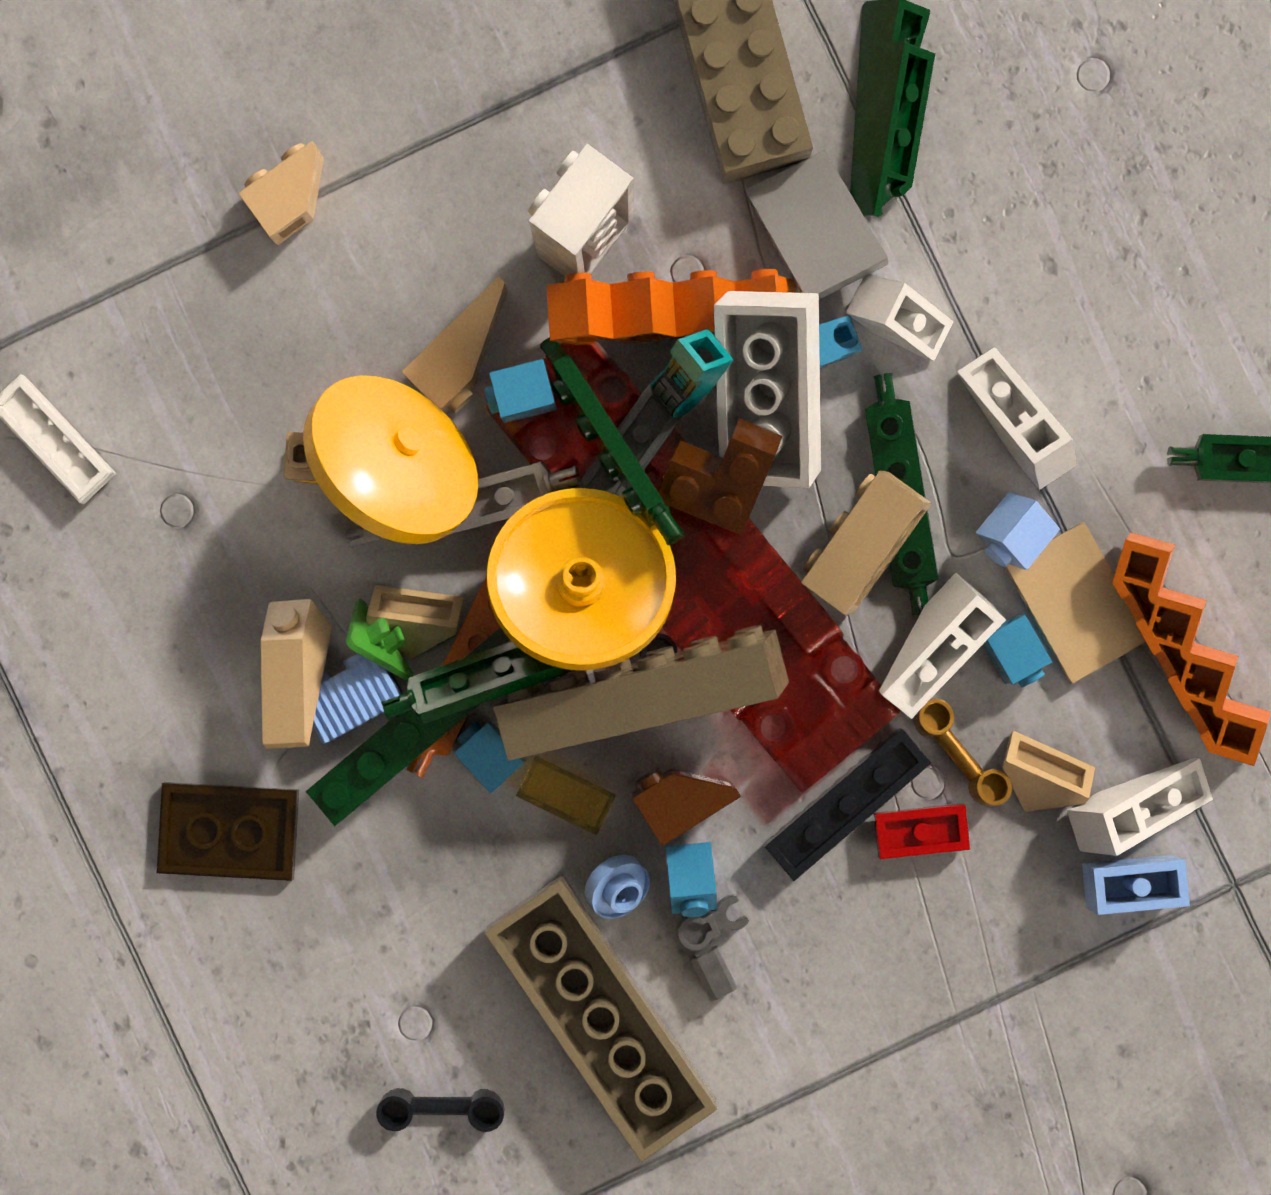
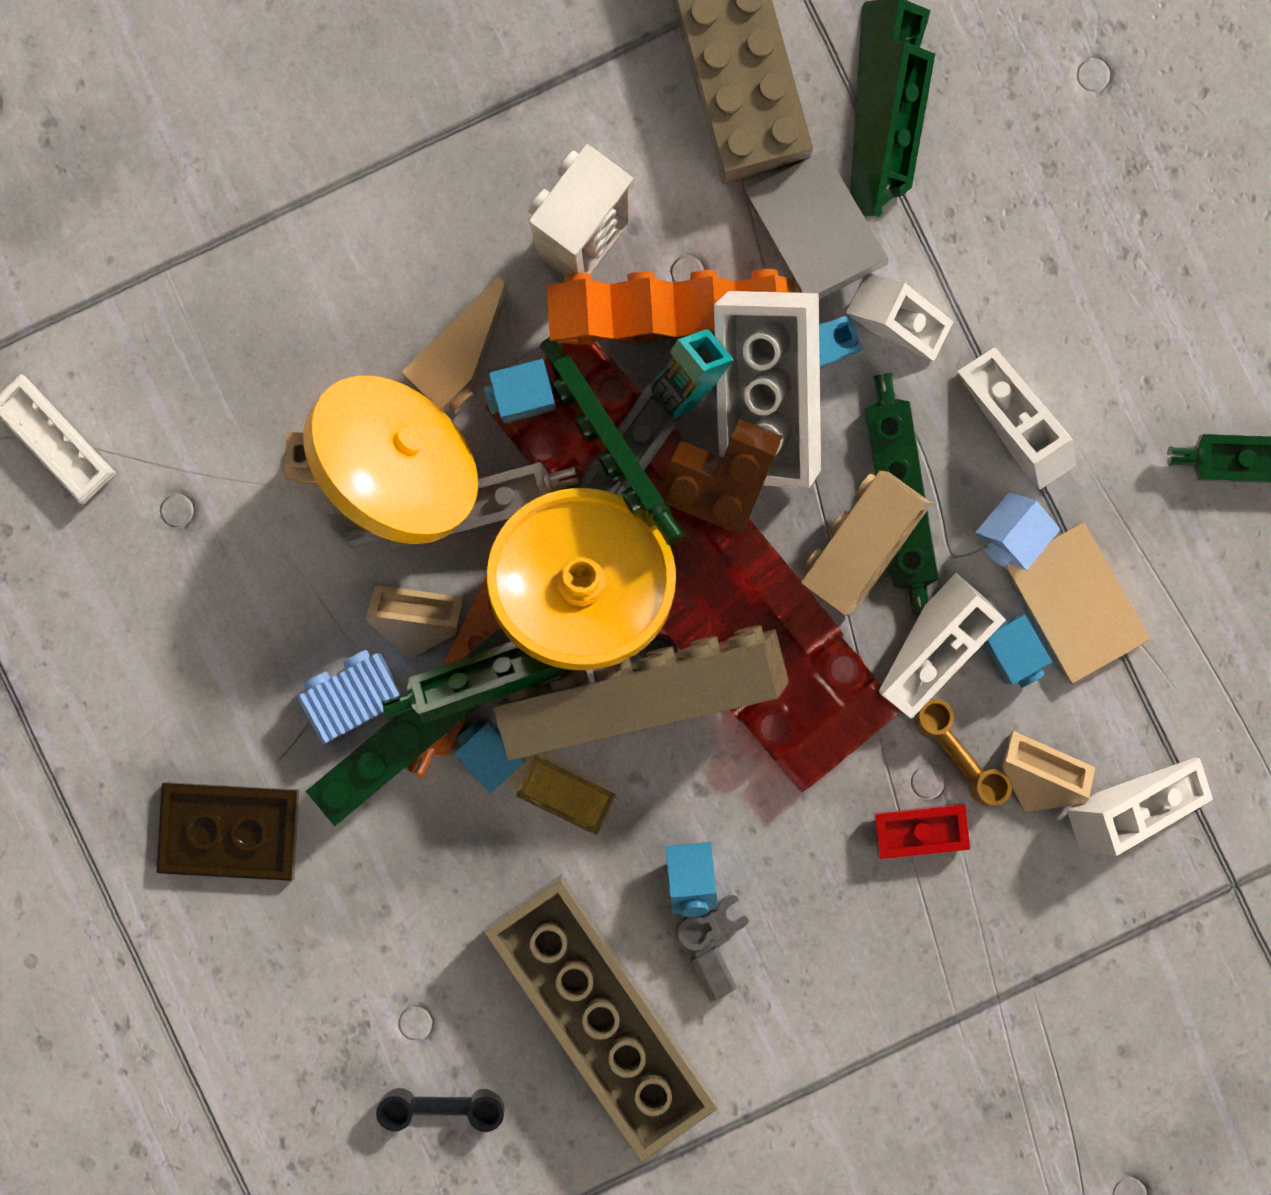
tan slope [238,141,324,246] -> none
tan slope [261,599,333,749] -> none
bright green piece [346,599,415,681] -> none
light blue plate [584,854,650,919] -> none
reddish brown slope [632,767,741,846] -> none
black gear [763,728,931,881] -> none
light blue brick [1082,855,1190,915] -> none
orange brick [1112,532,1271,766] -> none

